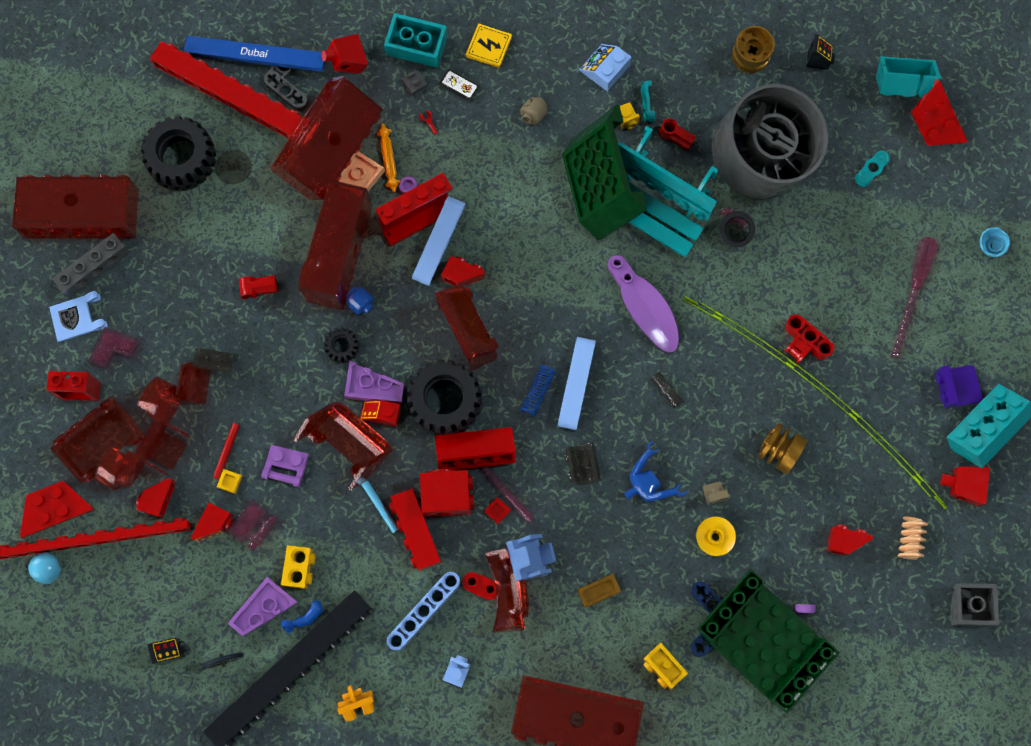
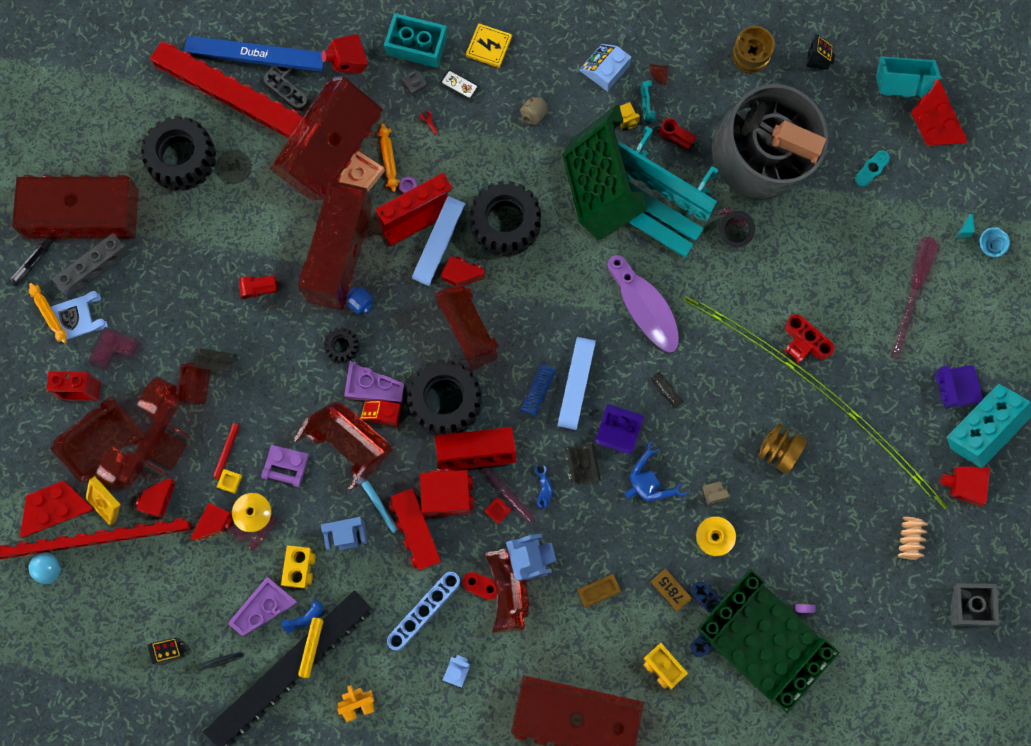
red slope [826,524,873,556] -> none
none -> black piece [9,238,53,286]
none -> light orange wheel [29,283,67,344]
none -> yellow tile [85,477,121,526]
none -> yellow dish [232,493,271,532]
none -> yellow axle [298,618,323,678]
none -> medium blue panel [321,517,367,551]
none -> black tyre [469,181,541,257]
none -> blue arm [535,465,553,508]
none -> dark purple bracket [595,404,644,454]
none -> clear red tile [649,64,668,85]
none -> pearl gold tile [650,568,692,612]
none -> nougat brick [772,120,826,164]
none -> teal slope [956,214,975,238]

